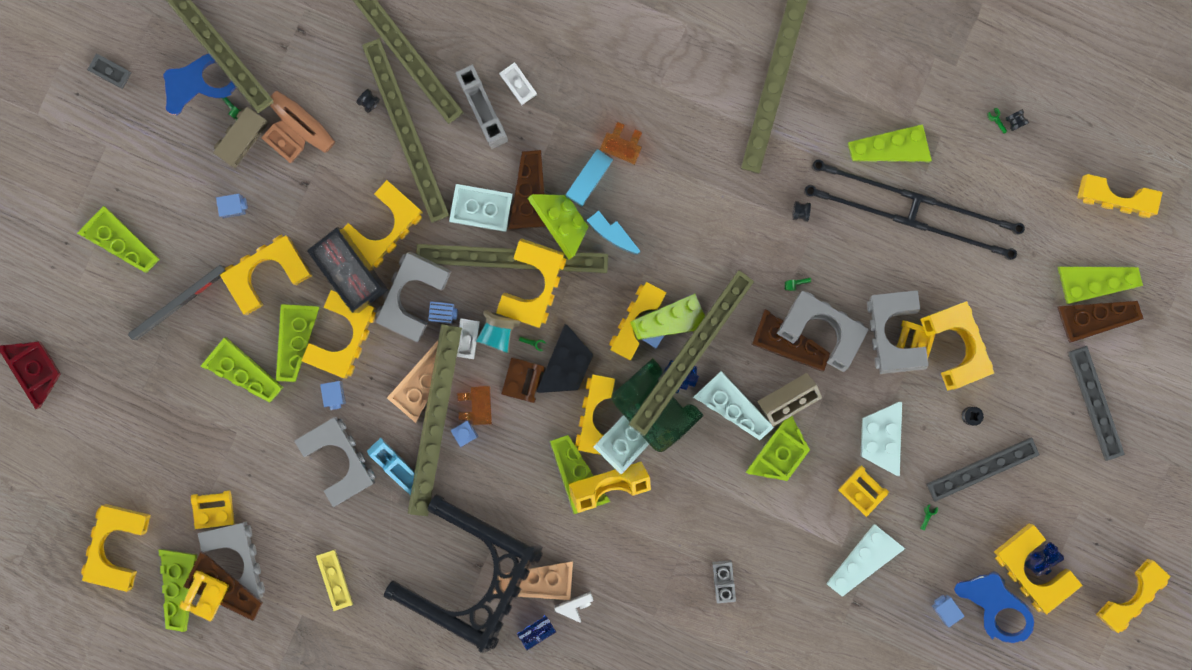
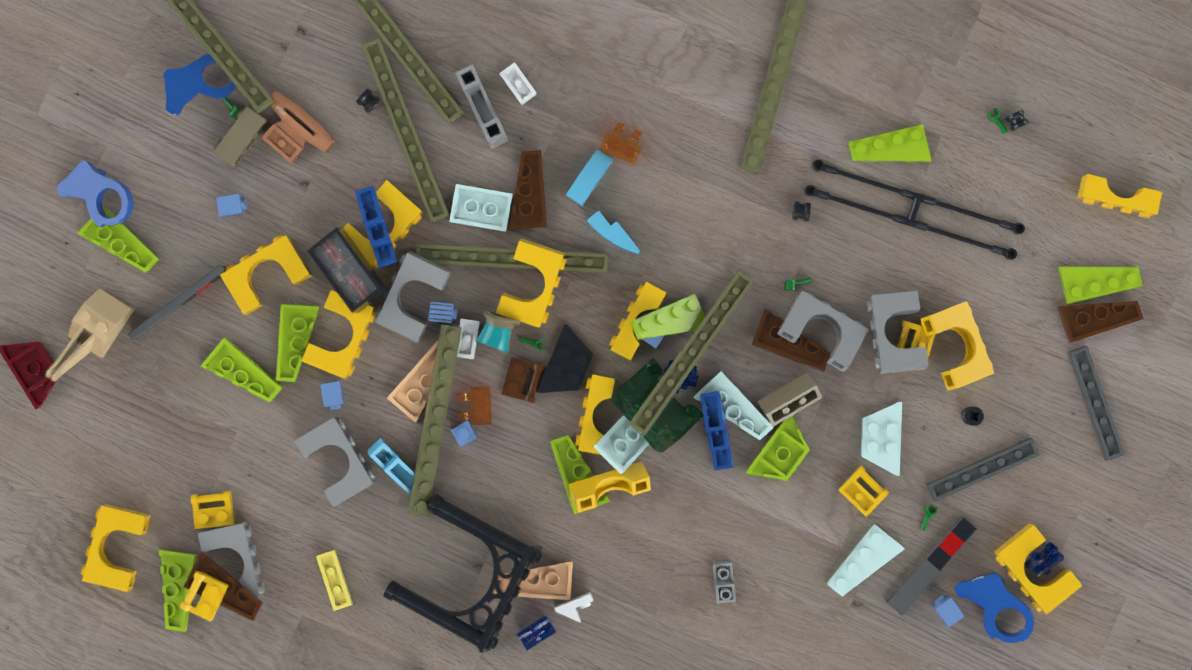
dark grey plate [87,53,131,89] -> none
lime wing [528,194,589,260] -> none
yellow arch [1096,559,1171,633] -> none
none -> tan slope [46,288,134,382]
none -> animal [57,161,134,227]
none -> blue slope [355,186,398,268]
none -> blue slope [700,391,734,470]
none -> tile [887,516,977,615]

